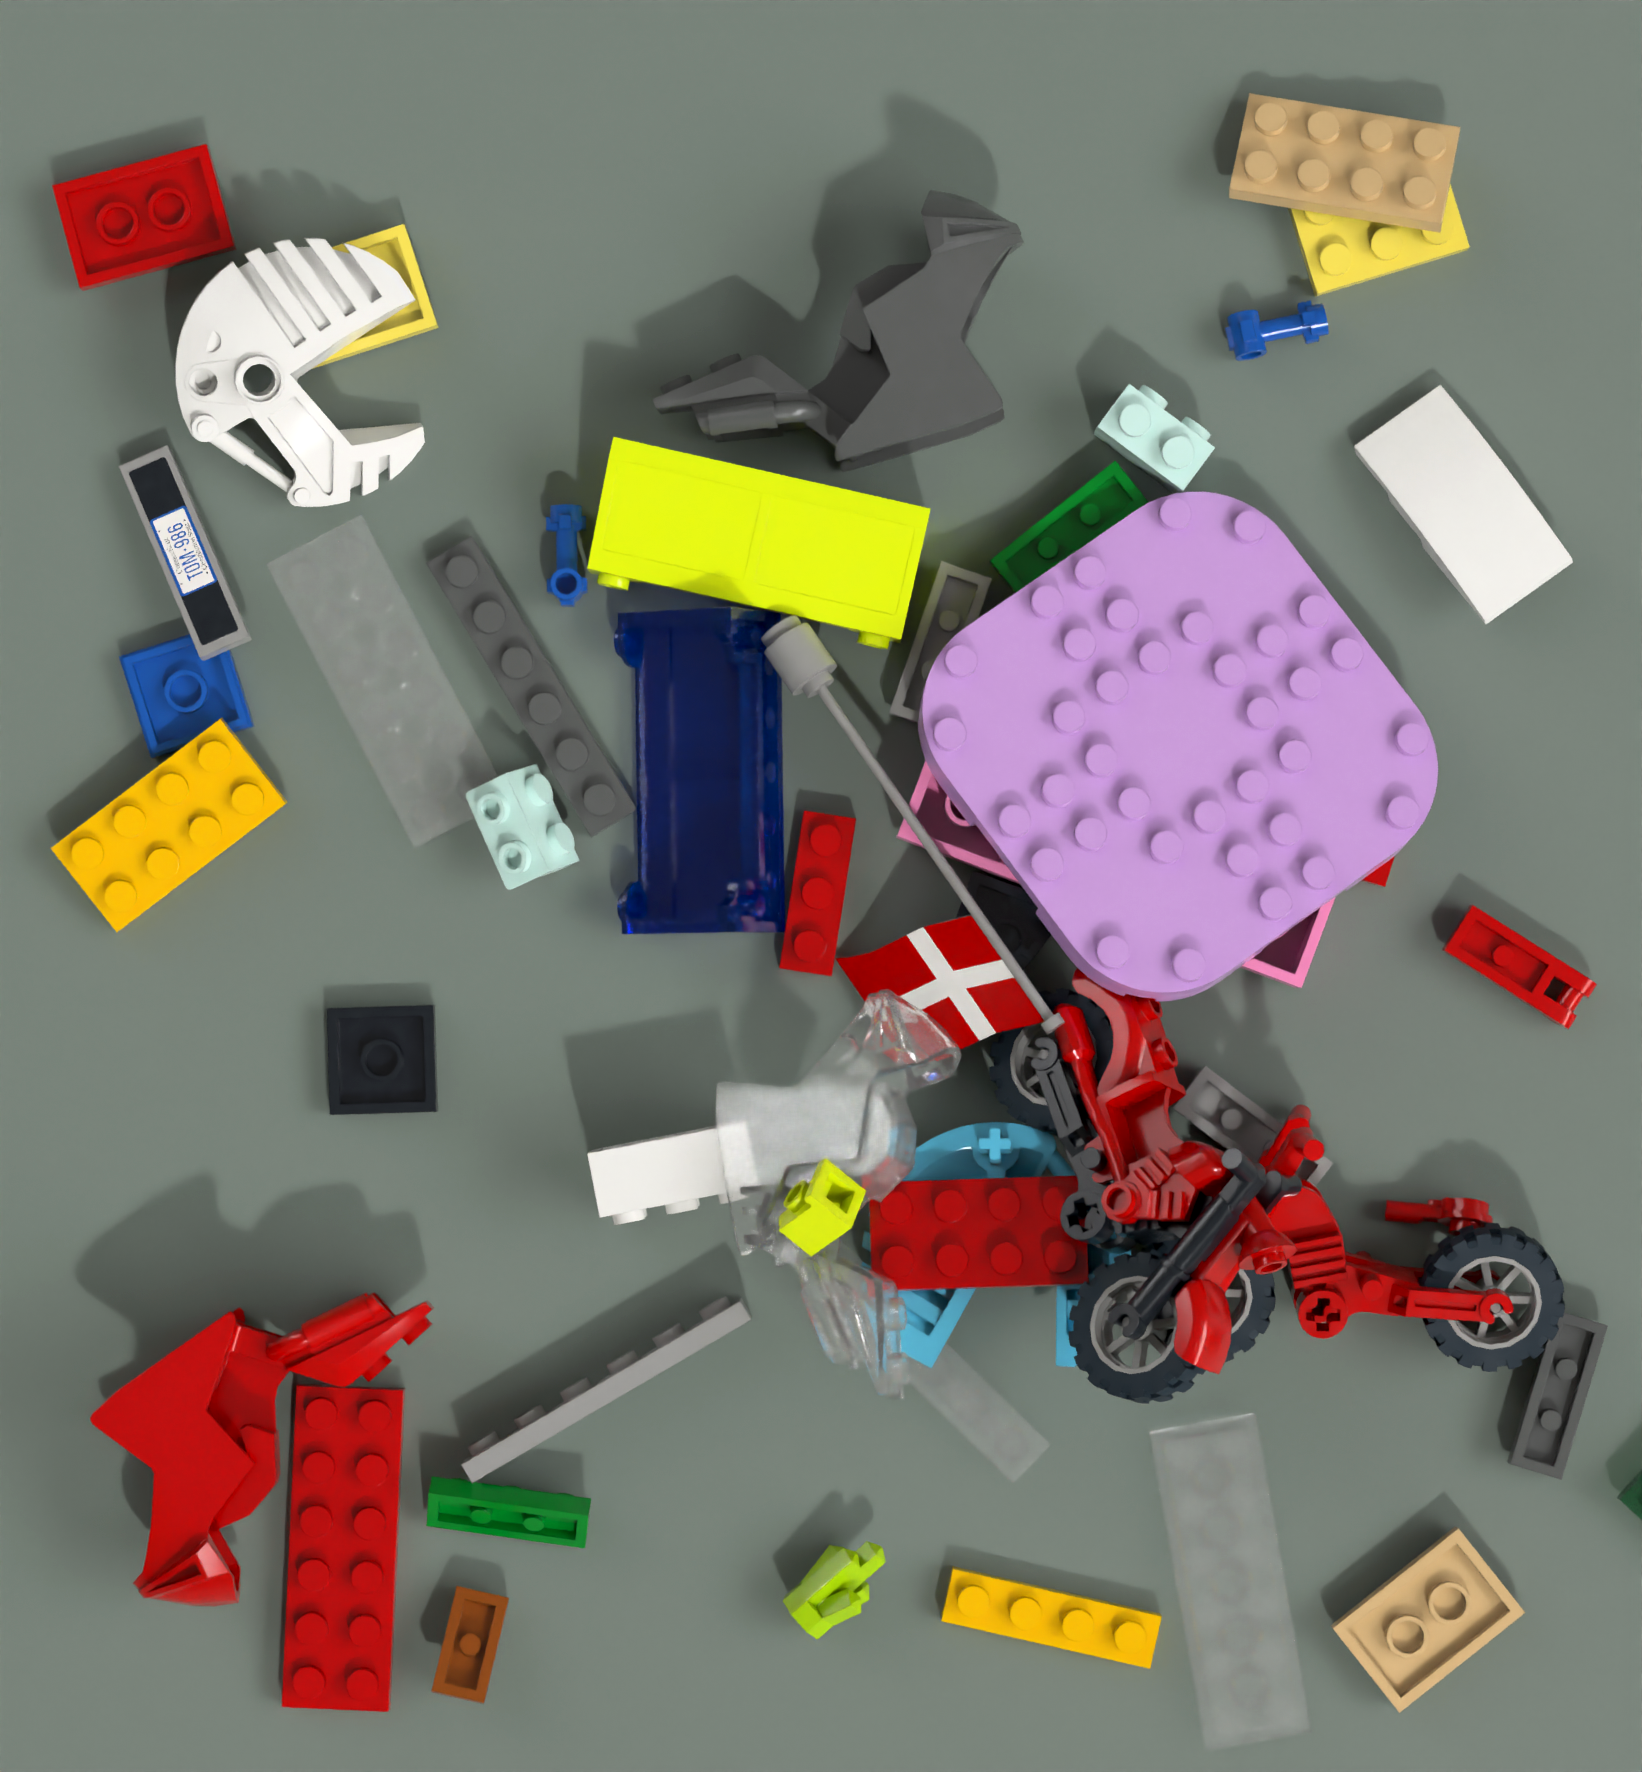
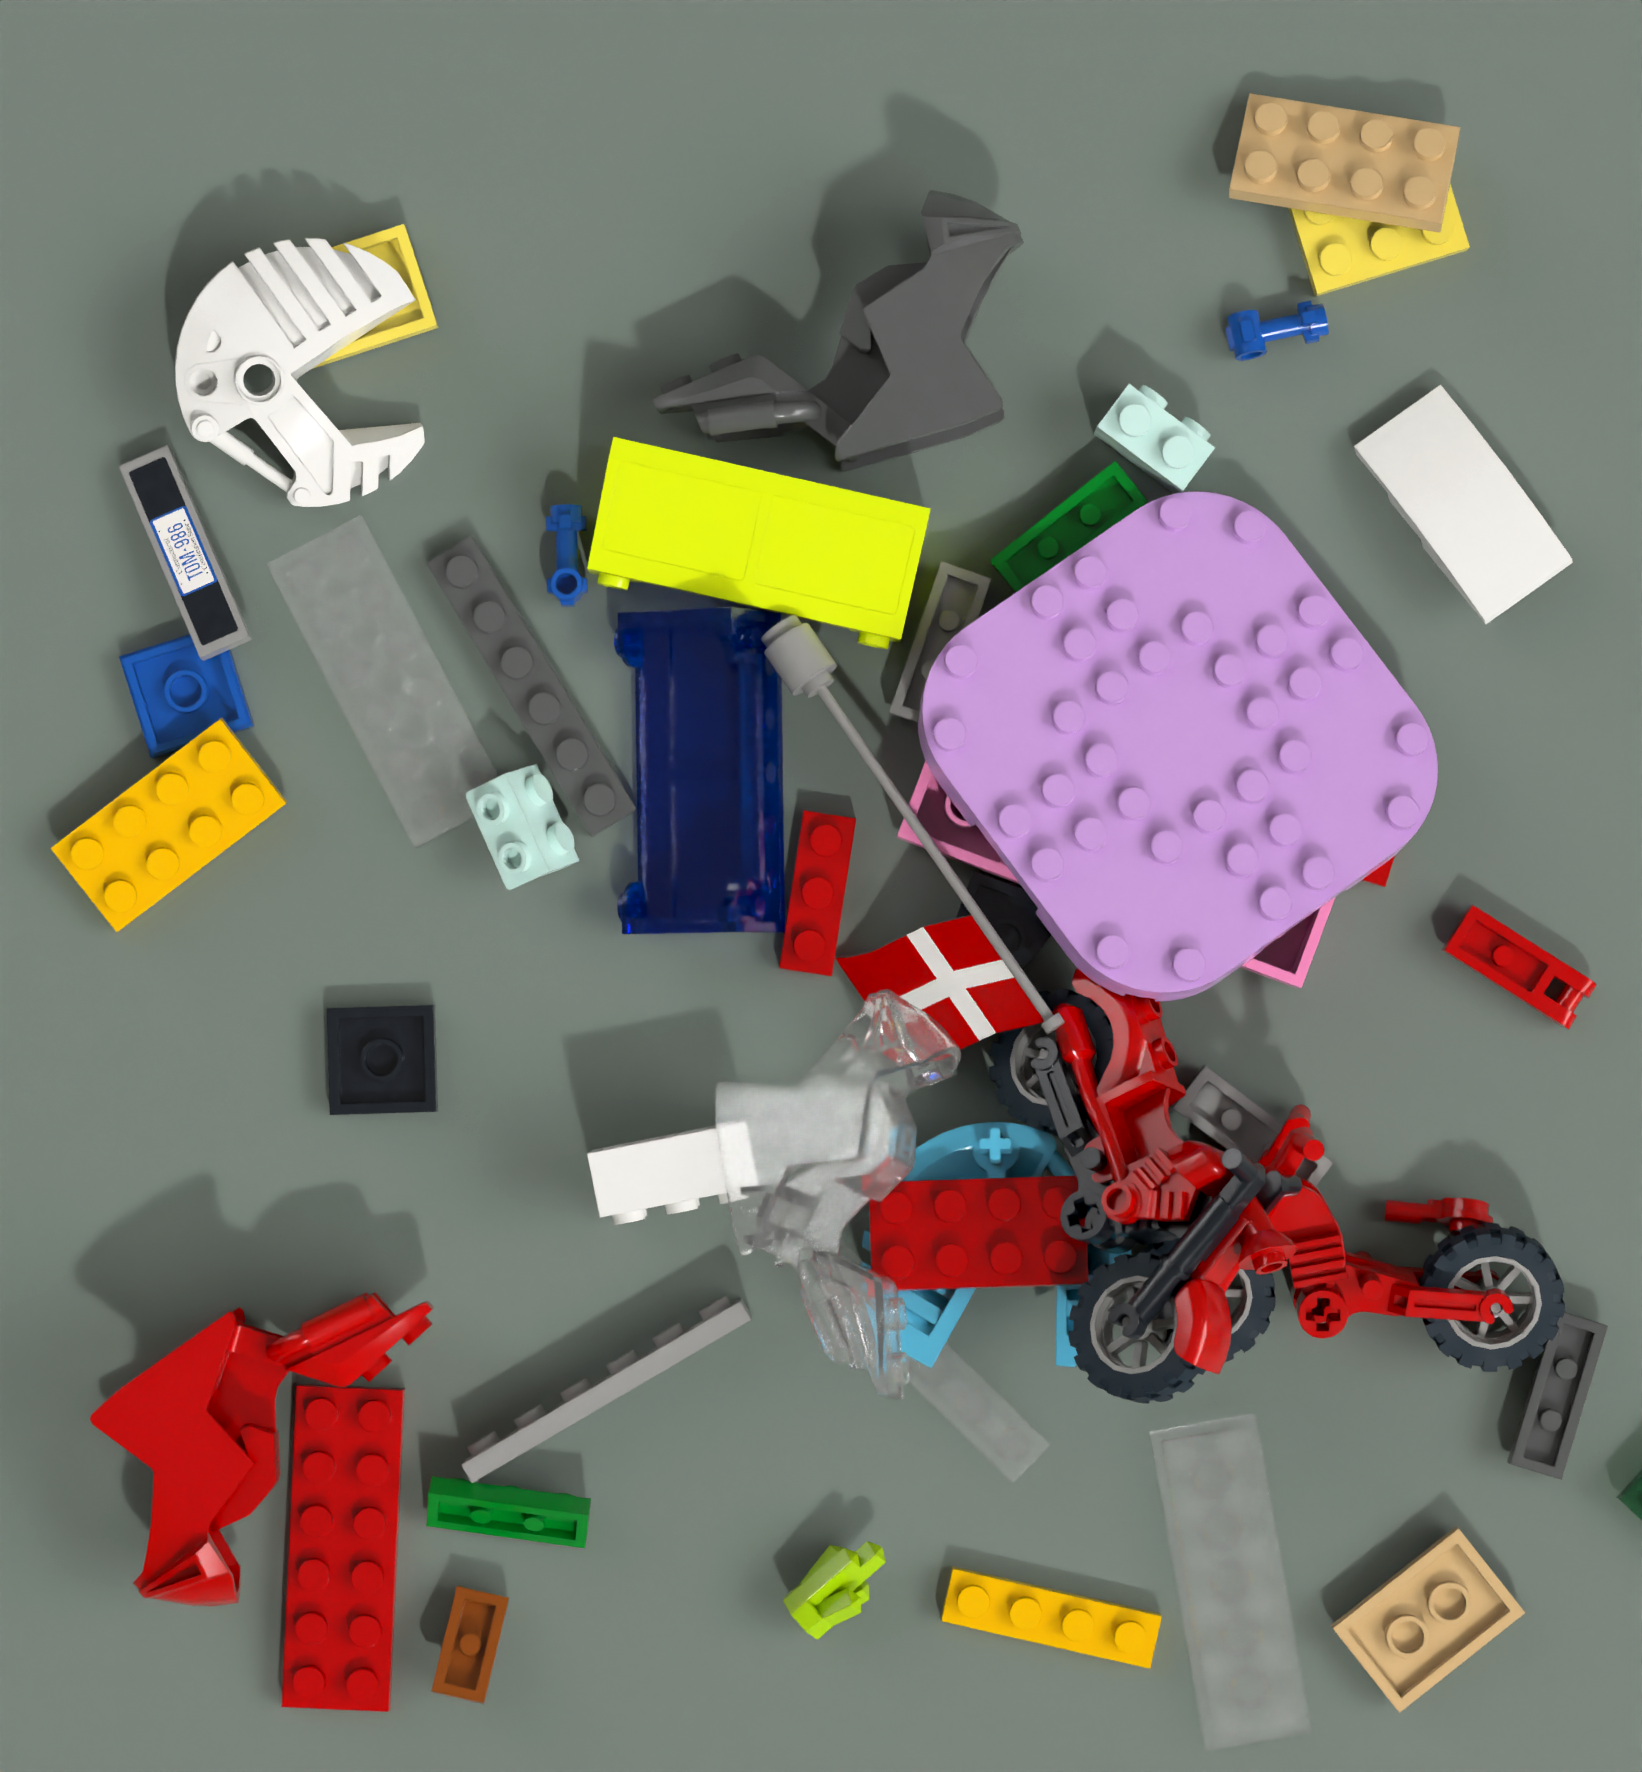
red plate [52,144,237,291] -> none
neon yellow brick [779,1158,866,1257] -> none

